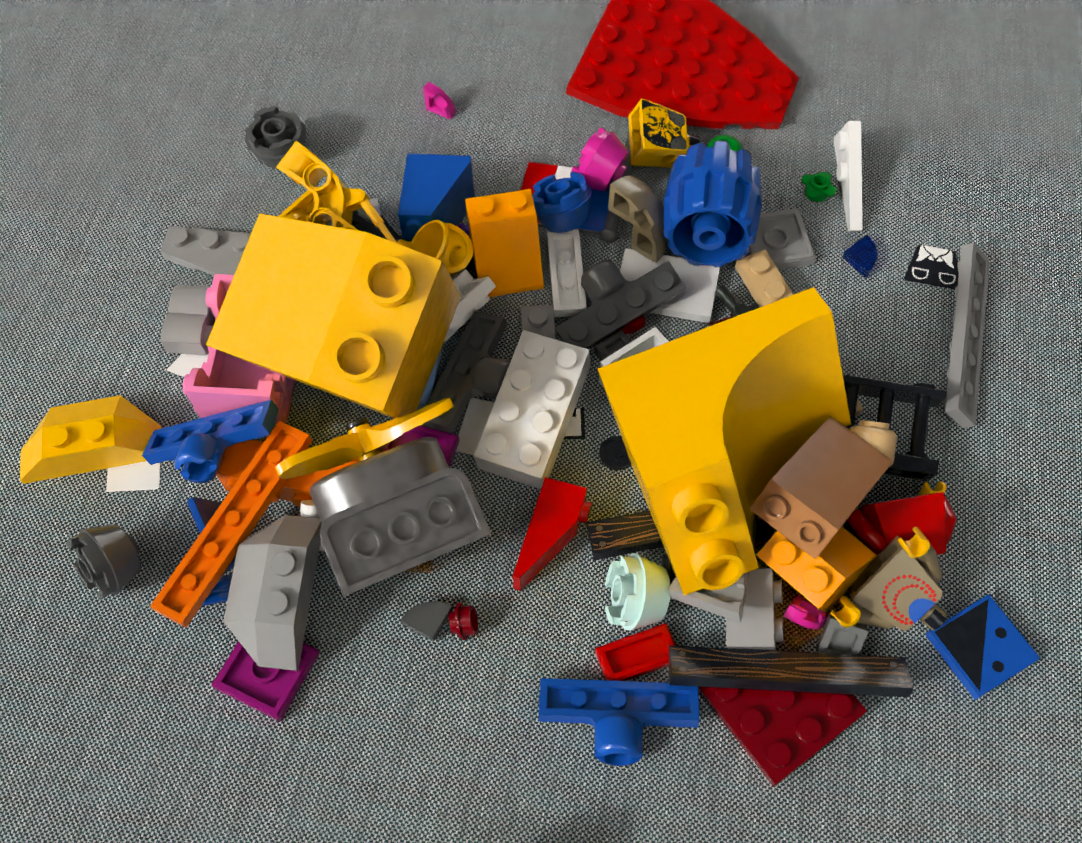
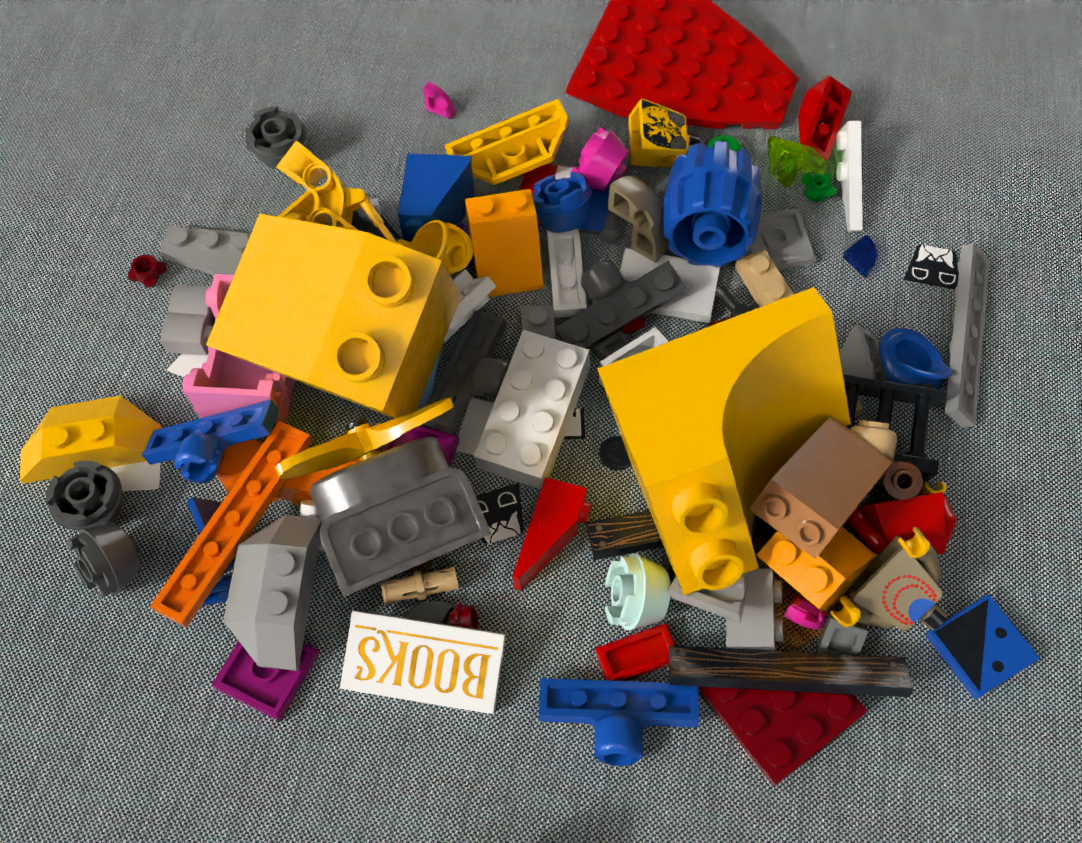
none -> dark grey cone [46,461,122,531]
none -> dark red plate [128,254,167,288]
none -> white tile [340,610,506,714]
none -> tan pin [380,566,459,605]
none -> yellow wedge [444,99,569,185]
none -> black sticker [476,483,524,544]
none -> clear neon green slope [767,135,829,188]
none -> red slope [798,75,852,163]
none -> light grey slope [839,325,888,382]
none -> reddish brown brick [877,460,923,500]
none -> blue piece [878,328,953,390]

